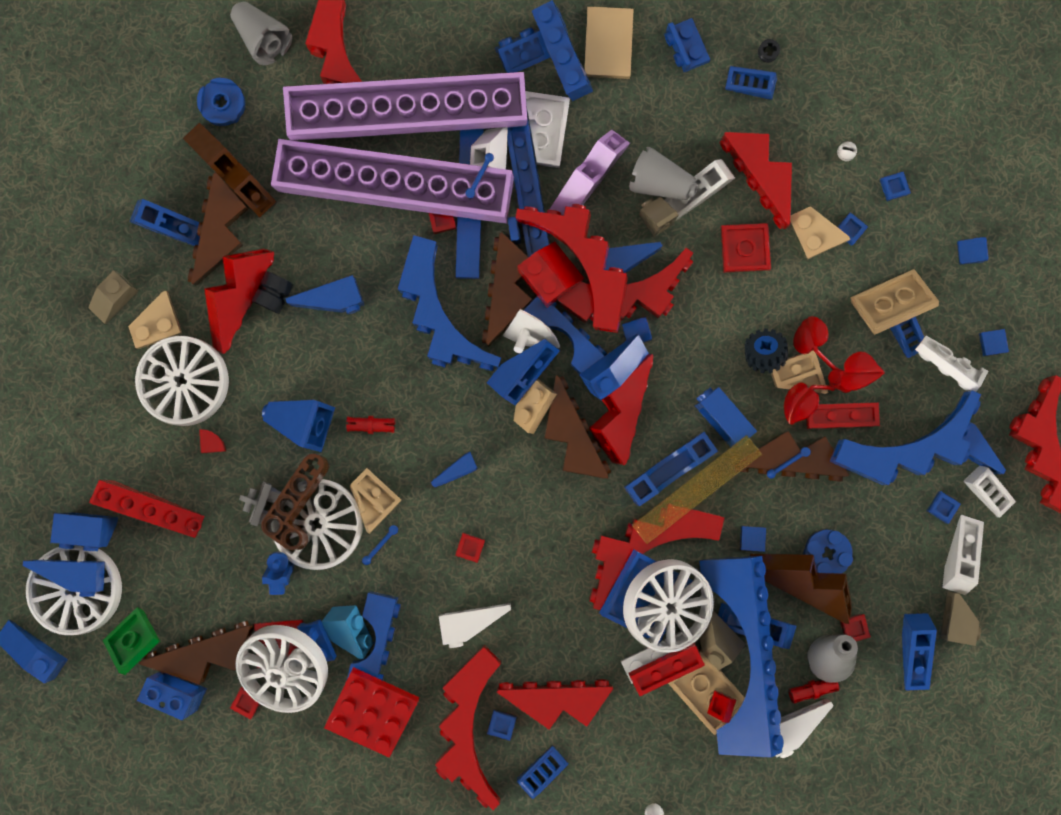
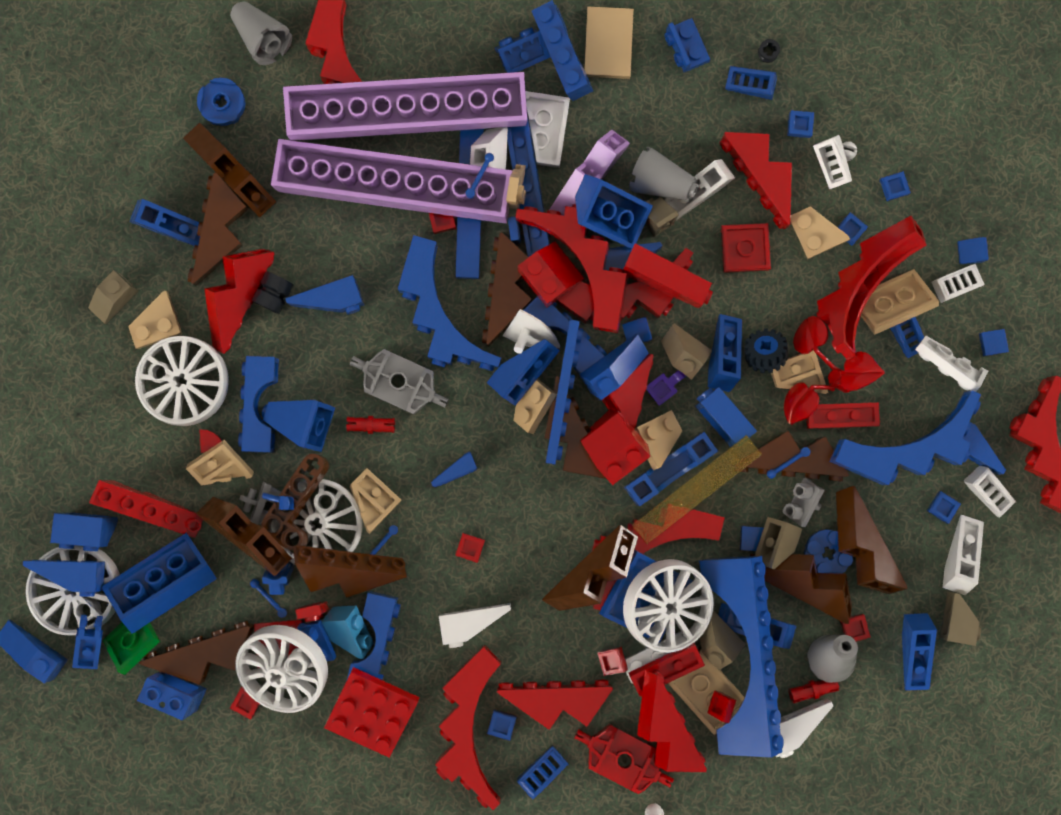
none -> blue hinge [72,615,103,669]
none -> blue slope [101,533,217,634]
none -> tan wing [186,440,254,486]
none -> reddish brown slope [196,497,292,576]
none -> blue arch [238,356,279,453]
none -> blue hinge [250,579,287,618]
none -> blue hand [262,493,294,510]
none -> reddish brown slope [293,545,407,598]
none -> red plate [295,601,329,622]
none -> light grey plate [350,349,449,415]
none -> tan wing [506,164,526,210]
none -> reddish brown slope [542,525,638,611]
none -> blue plate [545,320,583,465]
none -> red plate [574,723,674,794]
none -> blue slope [575,174,653,249]
none -> red slope [580,411,651,485]
none -> tile [597,647,628,676]
none -> red slope [623,244,713,308]
none -> tan wing [635,410,682,471]
none -> red slope [637,670,707,772]
none -> dark purple plate [646,370,686,406]
none -> dark tan slope [661,324,712,380]
none -> blue slope [708,314,742,392]
none -> dark tan slope [755,517,802,569]
none -> light grey hips [782,478,824,527]
none -> blue tile [787,110,814,138]
none -> white slope [813,135,852,189]
none -> red arch [816,216,927,360]
none -> reddish brown slope [836,486,907,594]
none -> white slope [931,264,985,303]

